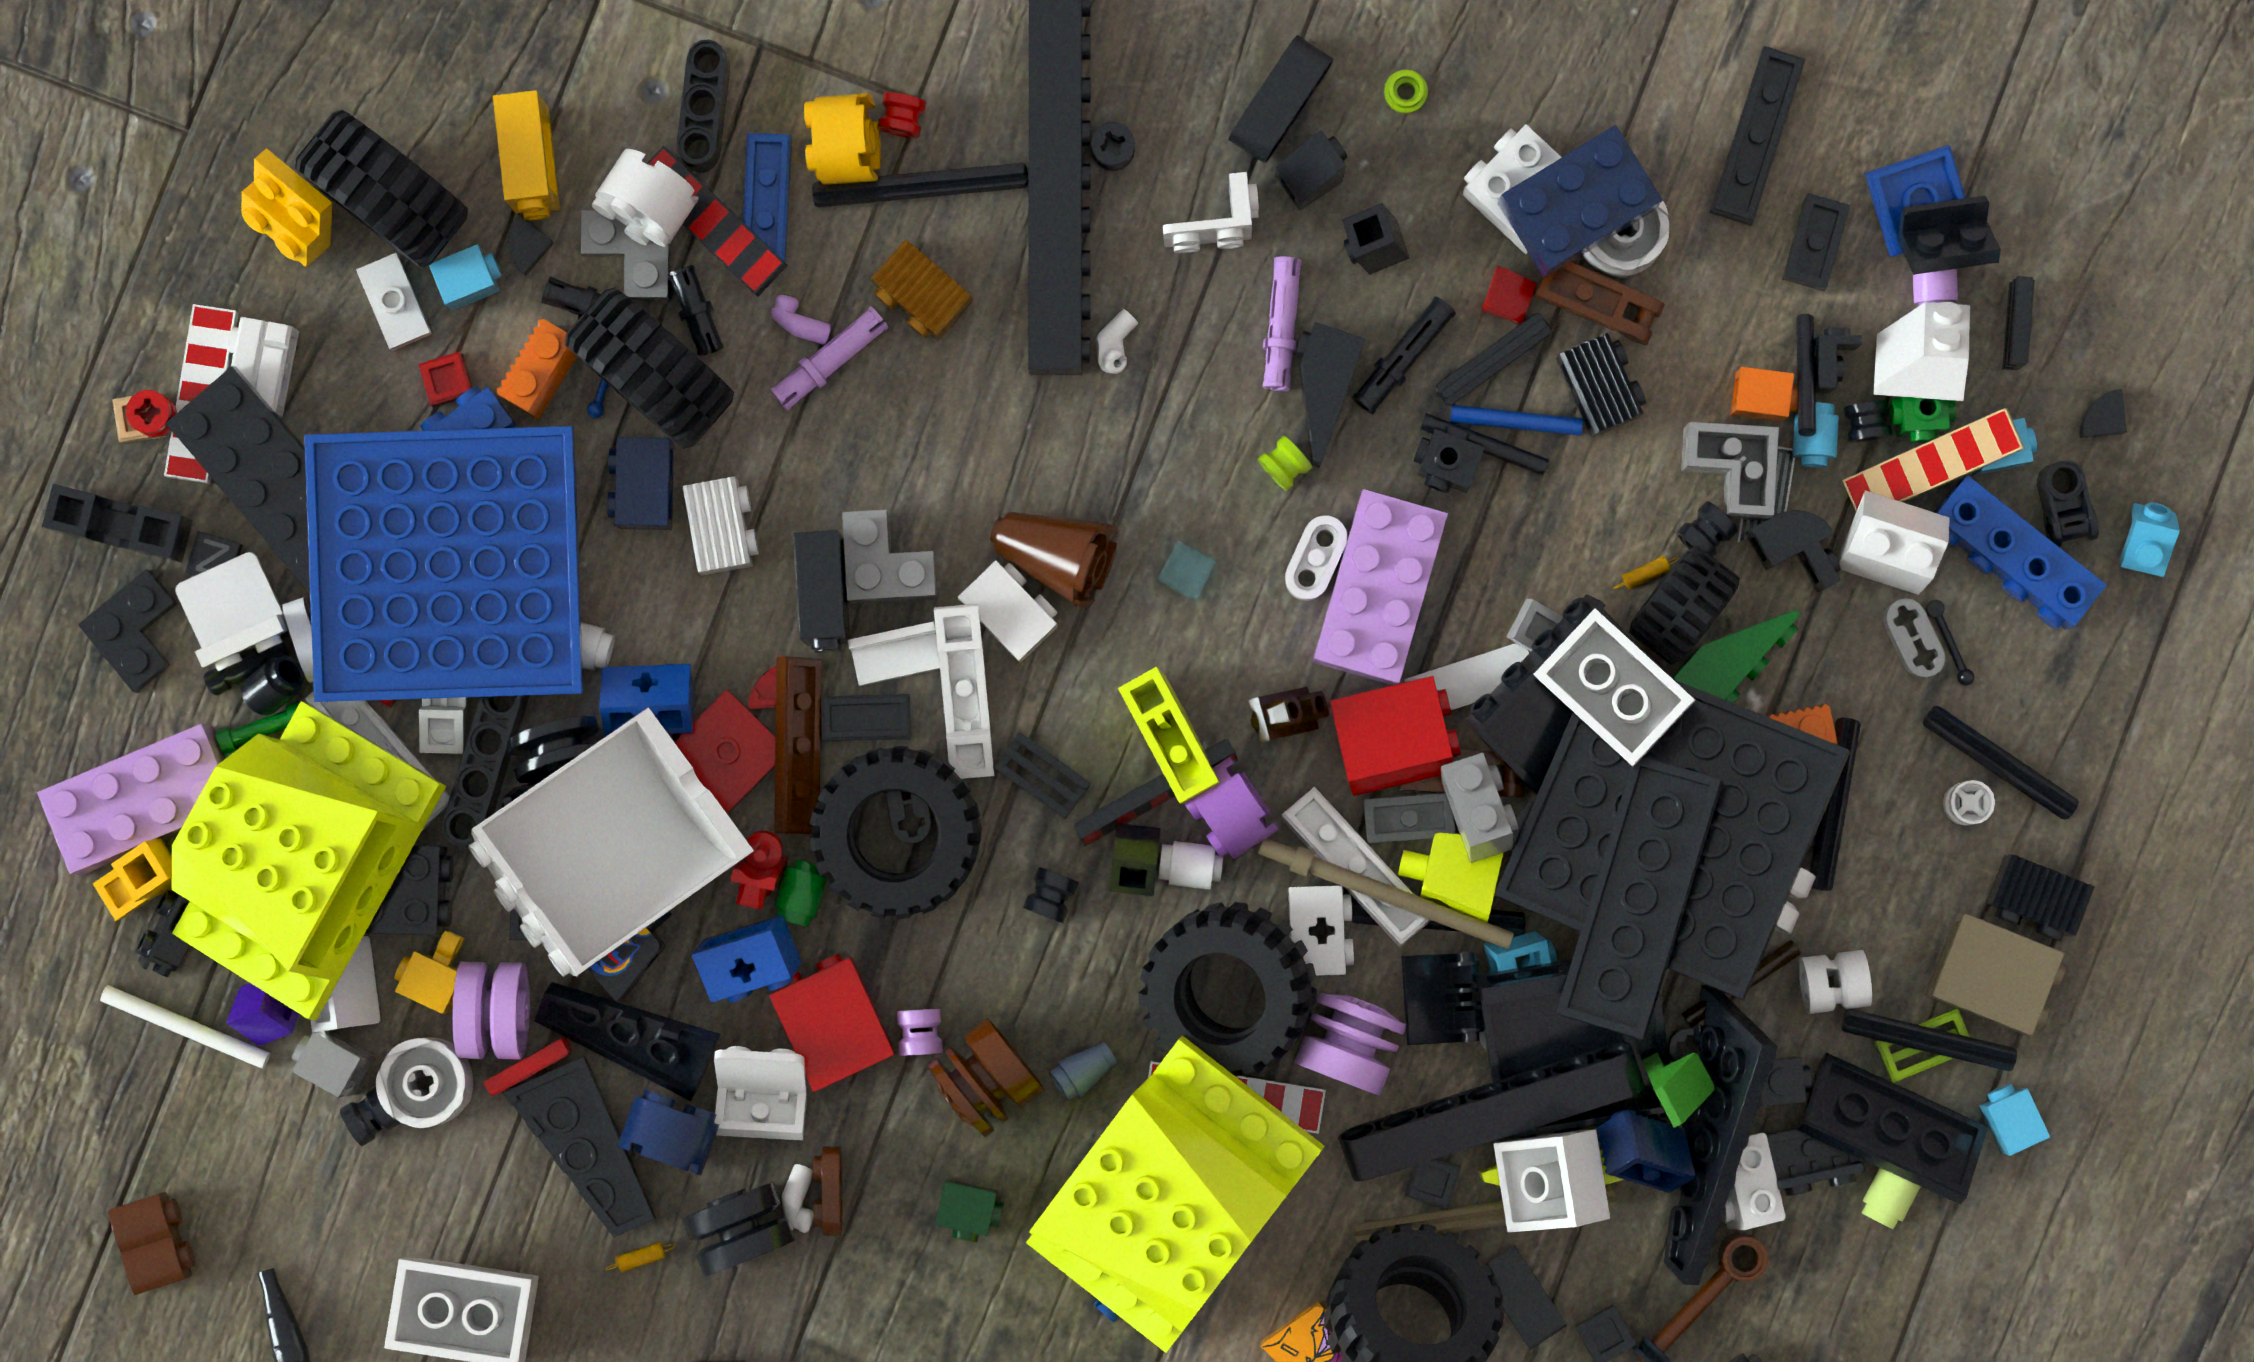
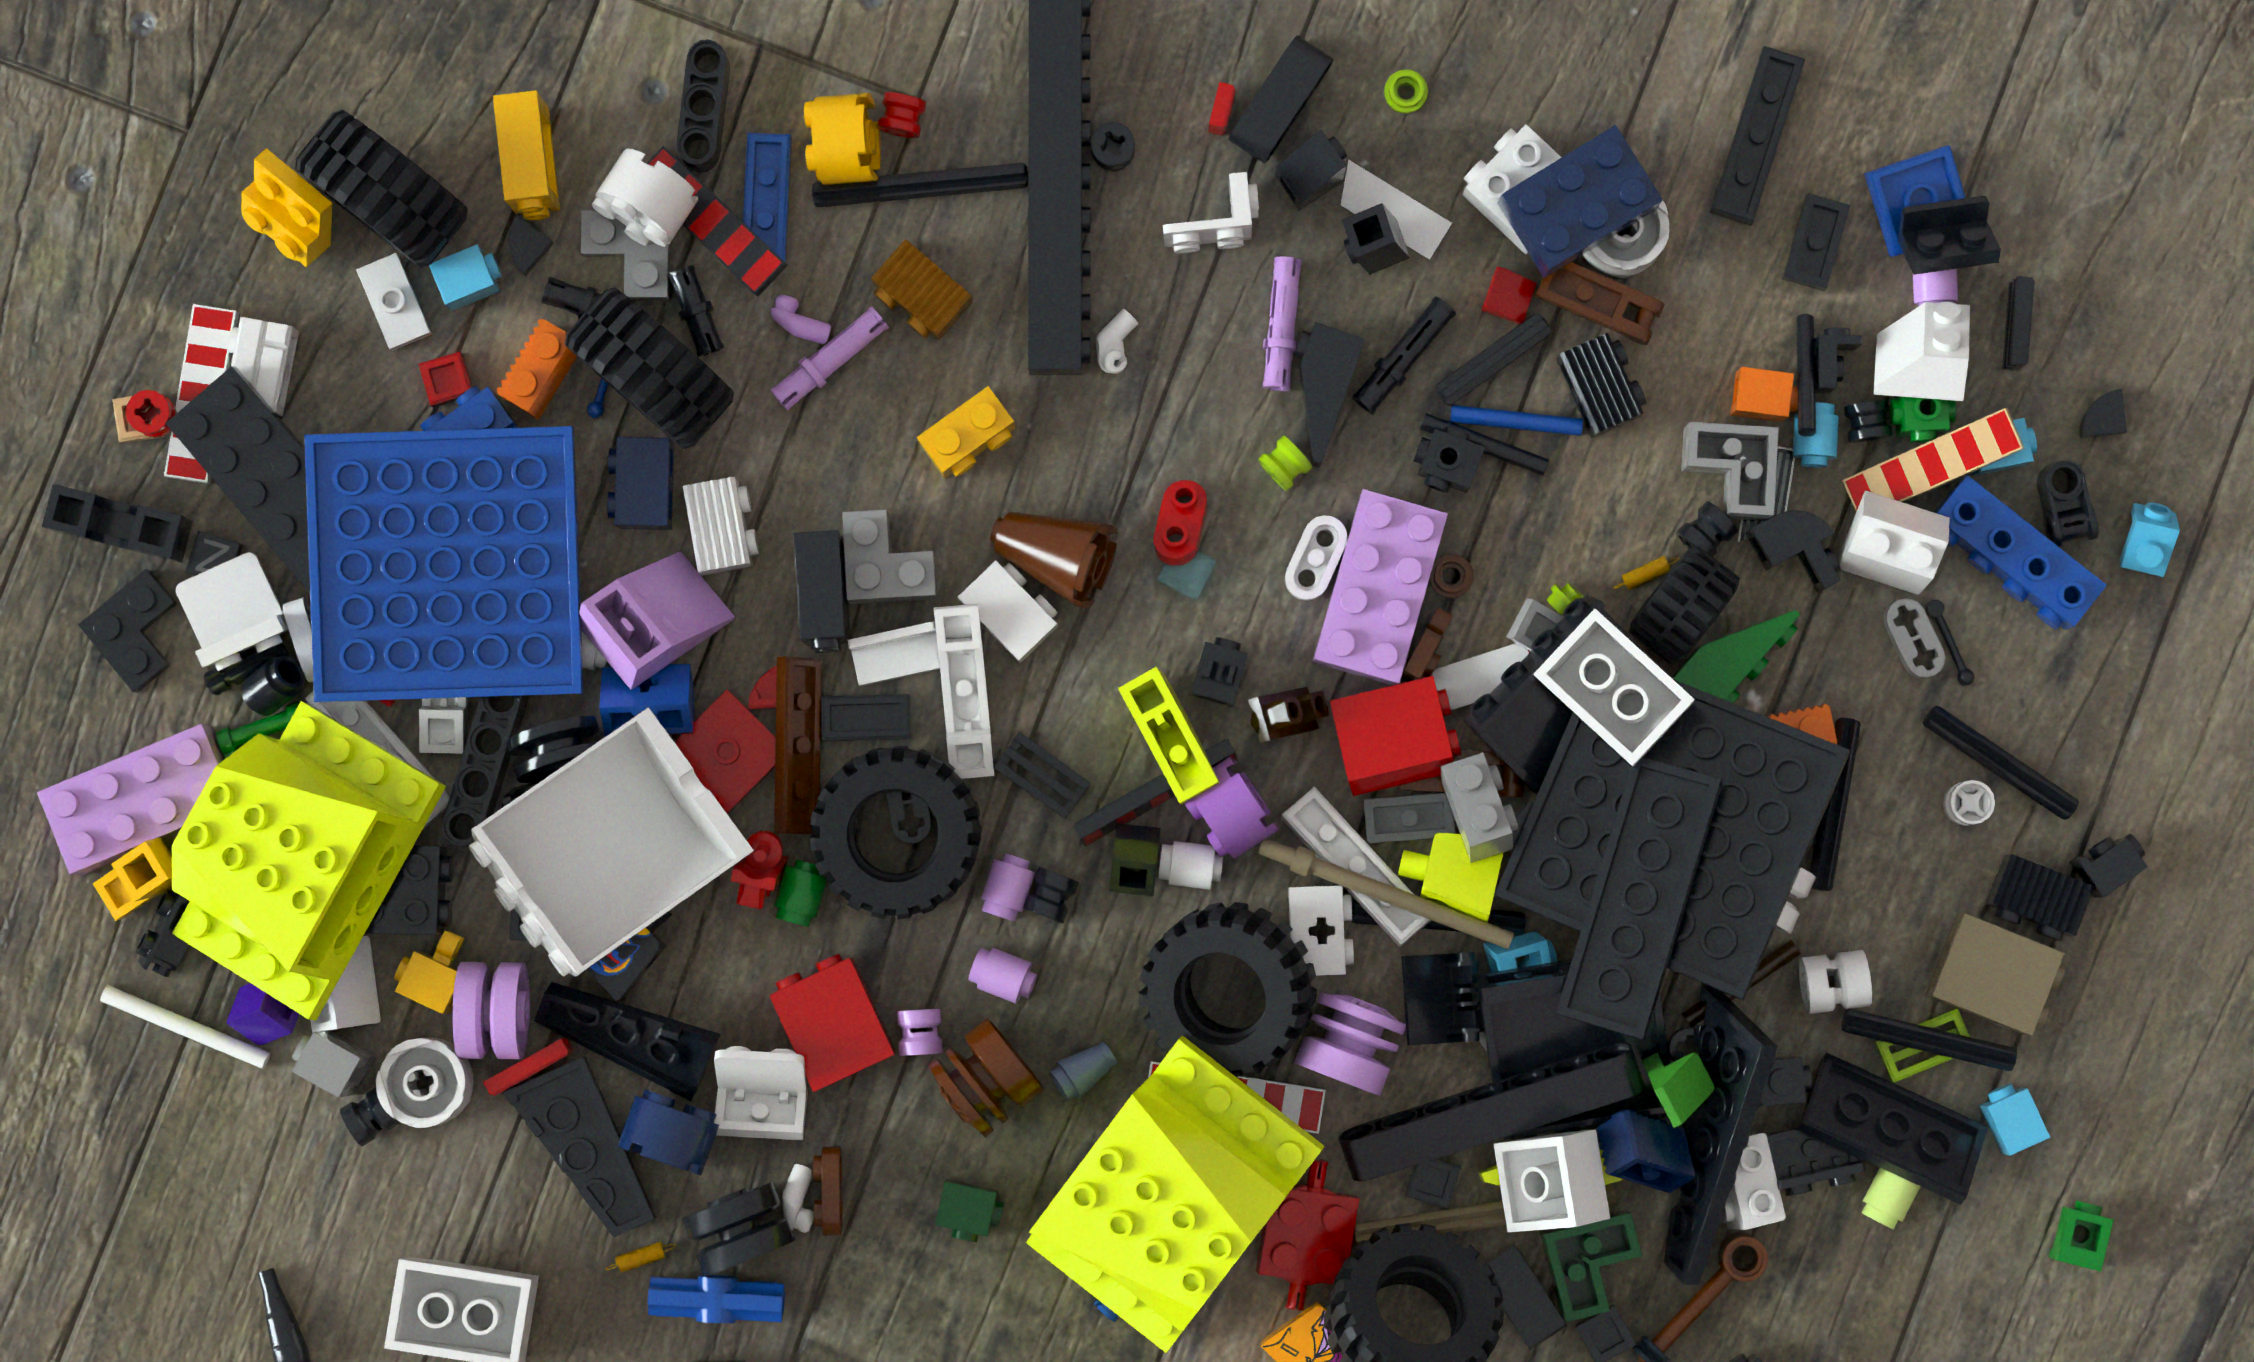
reddish brown brick [108,1191,196,1295] -> none
blue brick [692,915,802,1003] -> none
none -> lavender slope [579,551,735,690]
none -> blue piece [648,1275,785,1323]
none -> yellow brick [917,386,1016,478]
none -> lavender brick [968,948,1037,1004]
none -> lavender brick [981,853,1036,922]
none -> red plate [1153,480,1208,566]
none -> black brick [1191,637,1248,707]
none -> red tile [1208,82,1236,136]
none -> red plate [1255,1159,1359,1311]
none -> white sticker [1341,159,1452,260]
none -> reddish brown plate [1401,607,1453,682]
none -> reddish brown plate [1429,554,1474,598]
none -> dark green brick [1539,1210,1642,1322]
none -> lime plate [1546,583,1584,615]
none -> green brick [2048,1201,2114,1272]
none -> black brick [2069,833,2147,898]

